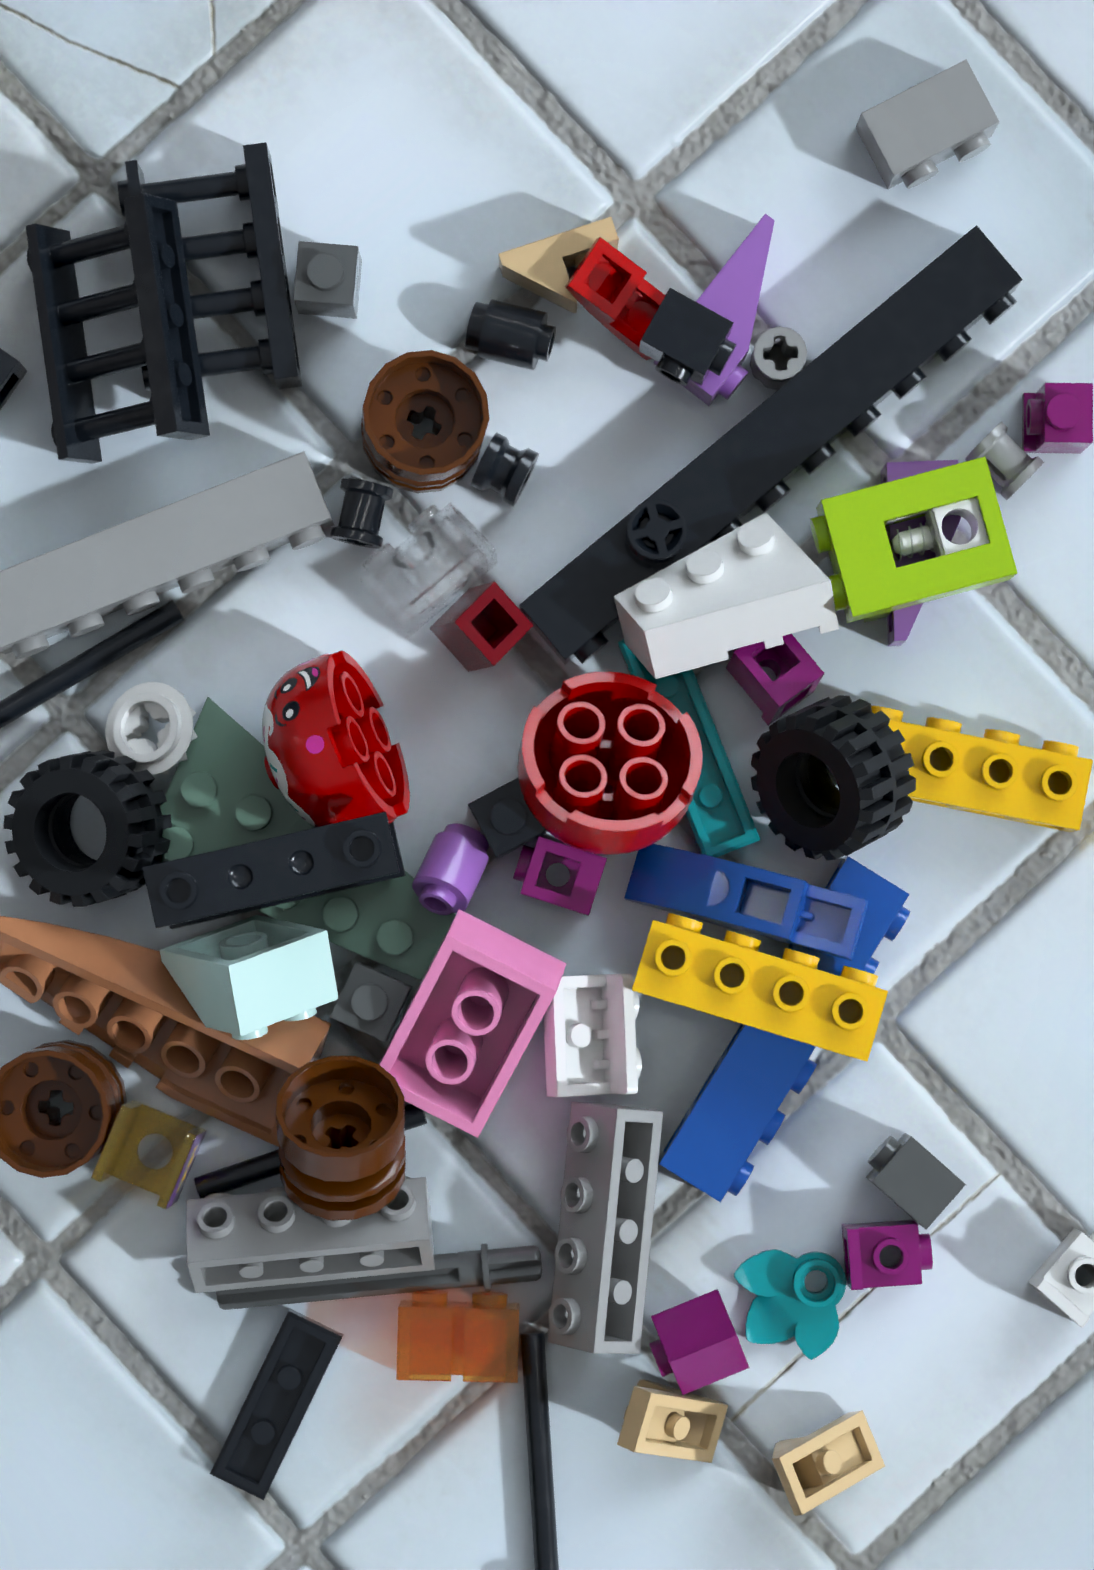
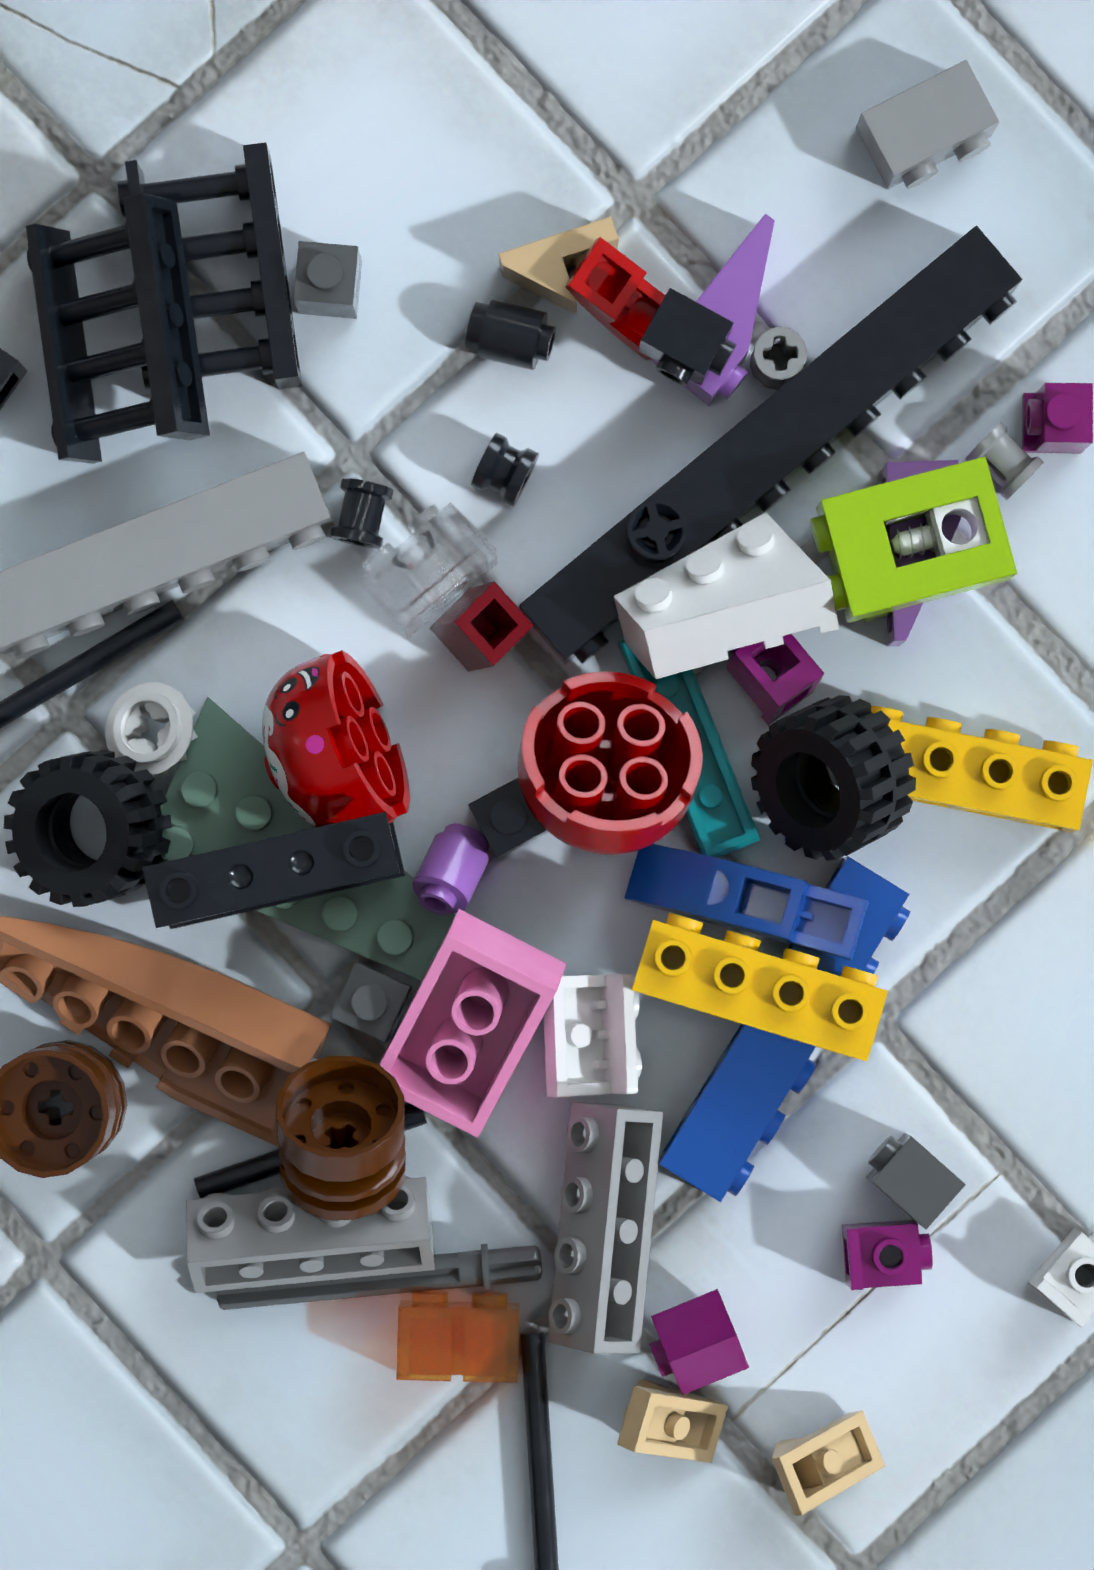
clear yellow piece [91,1100,207,1210] -> none
light aqua slope [160,915,339,1040] -> none
black tile [210,1309,344,1500] -> none
reddish brown wheel [361,350,490,493] -> none
magenta brick [513,836,607,916] -> none
teal plate [734,1249,846,1360] -> none

